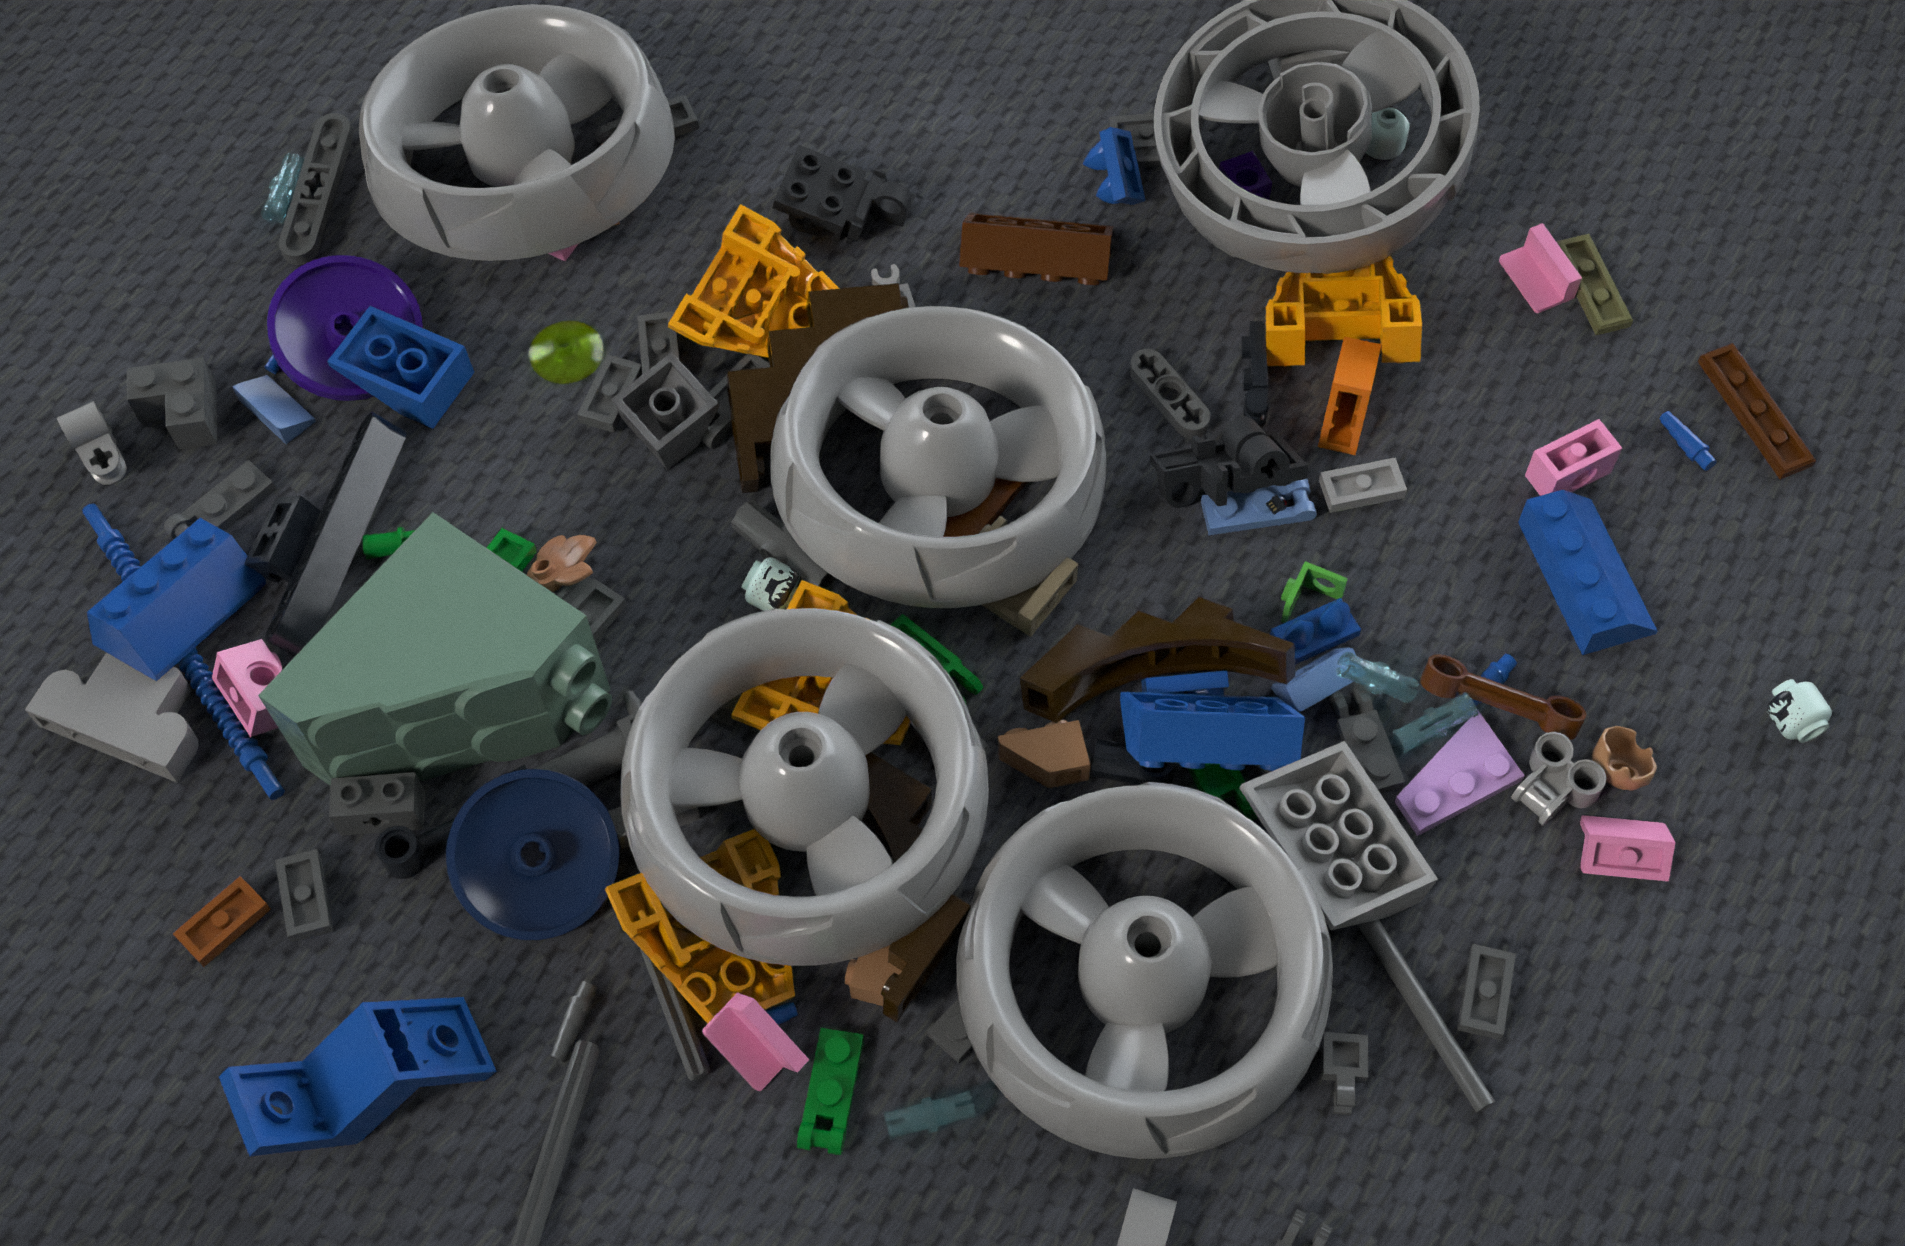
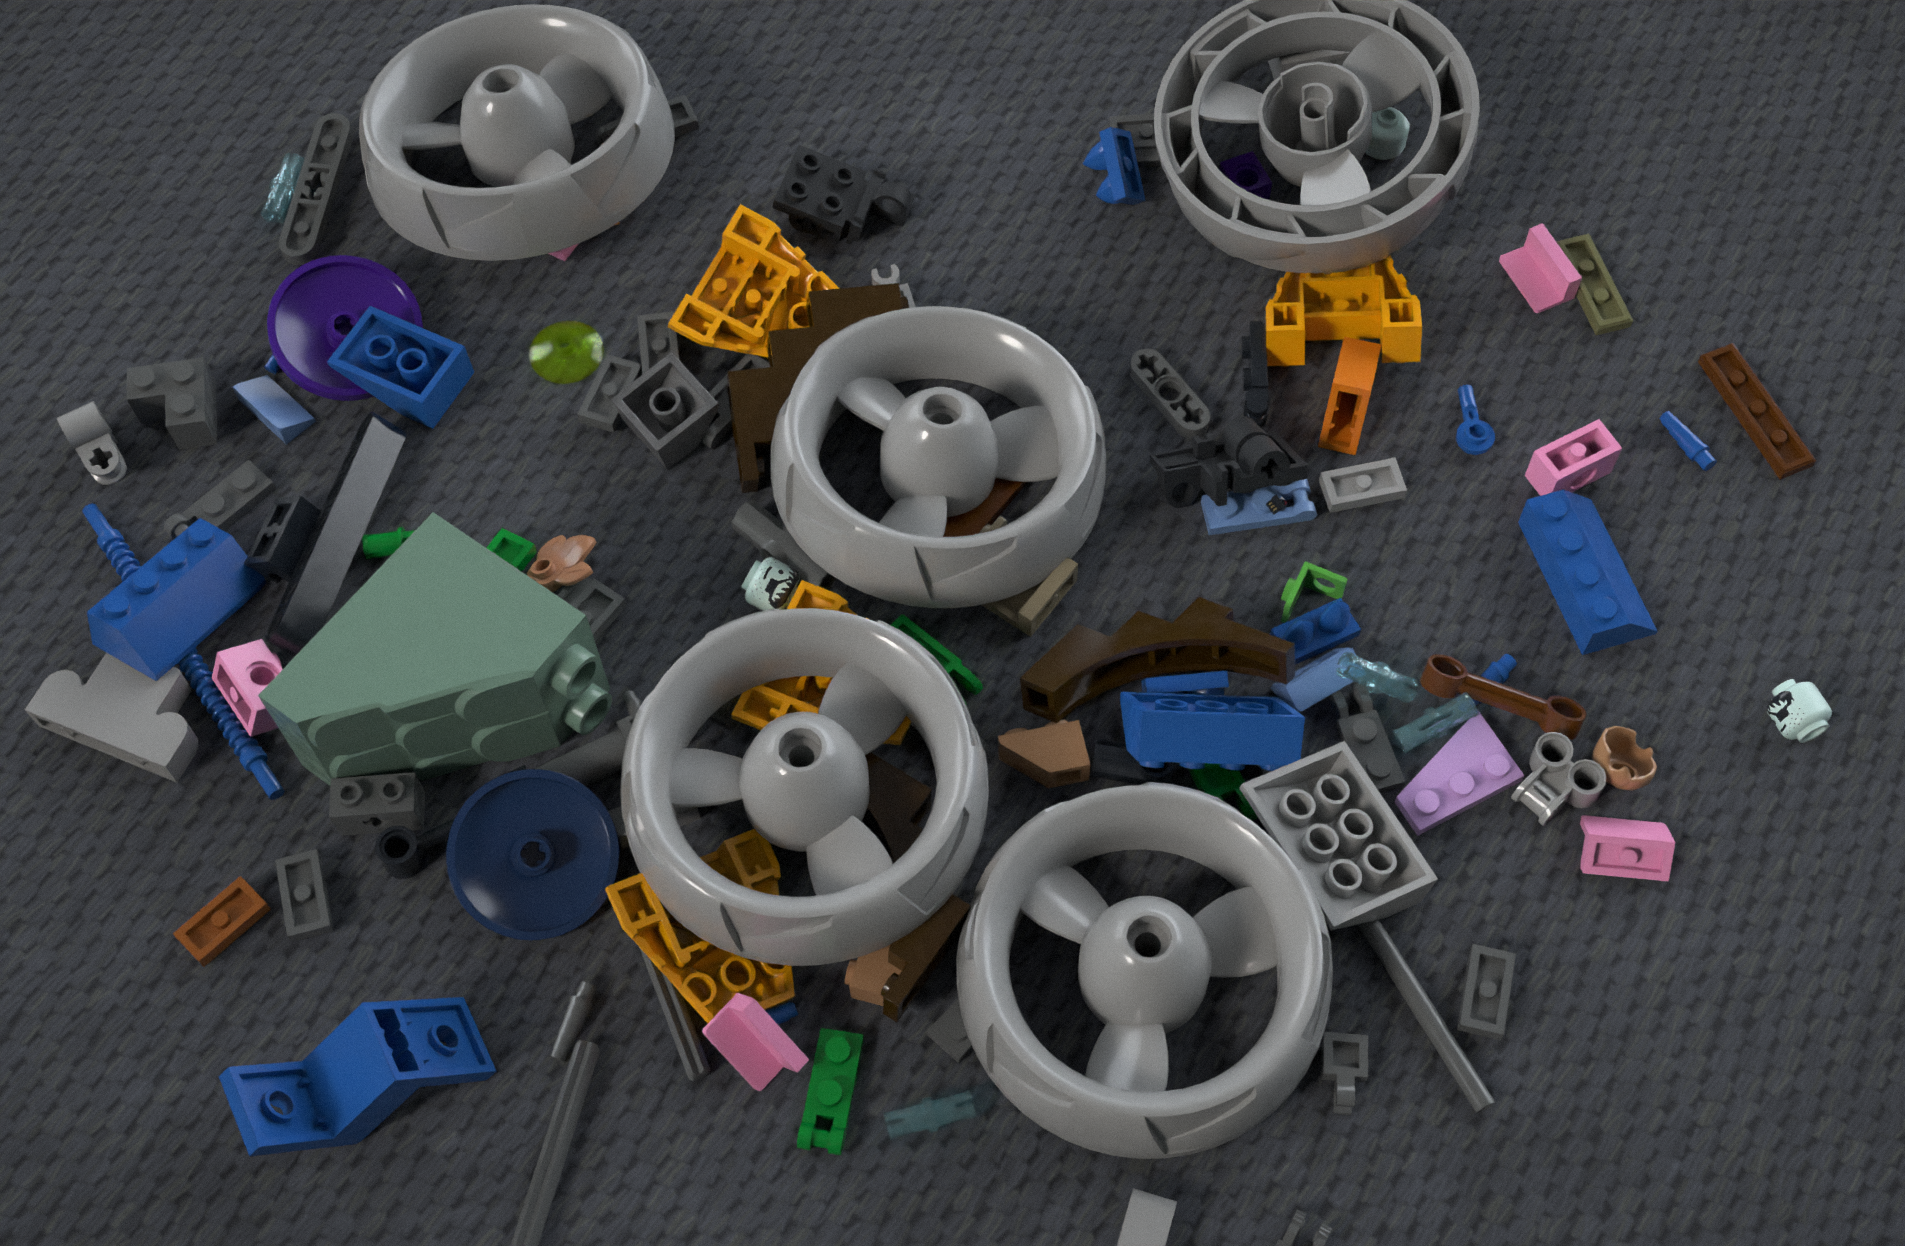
reddish brown slope [959,213,1114,285] -> none
none -> blue plate [1456,385,1495,455]

